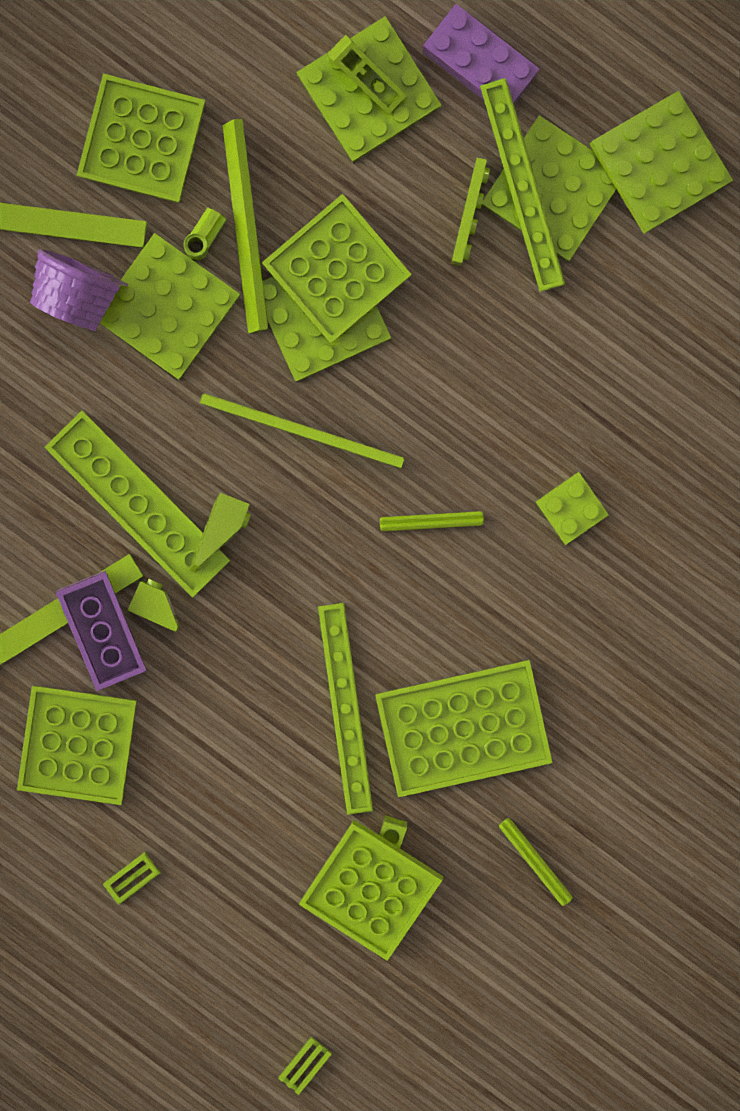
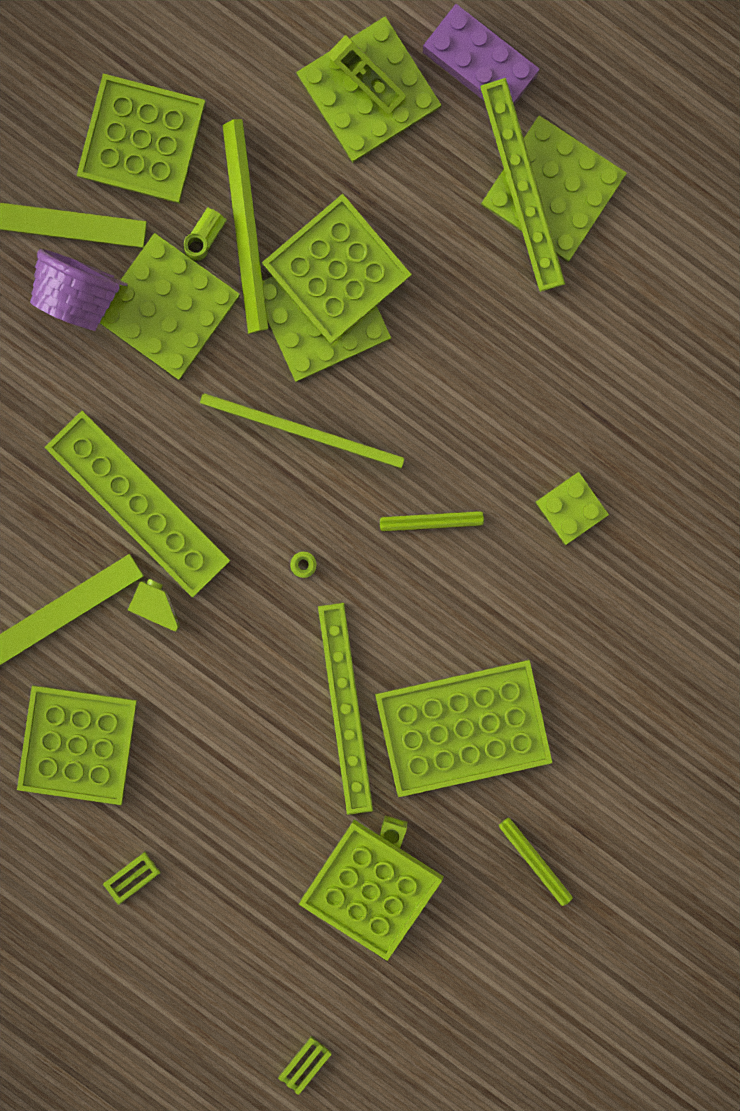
medium lavender brick [56,570,146,691] -> none
lime slope [189,493,251,572] -> none
lime plate [451,157,490,266] -> none
lime plate [589,91,733,234] -> none
none -> lime plate [290,552,317,578]

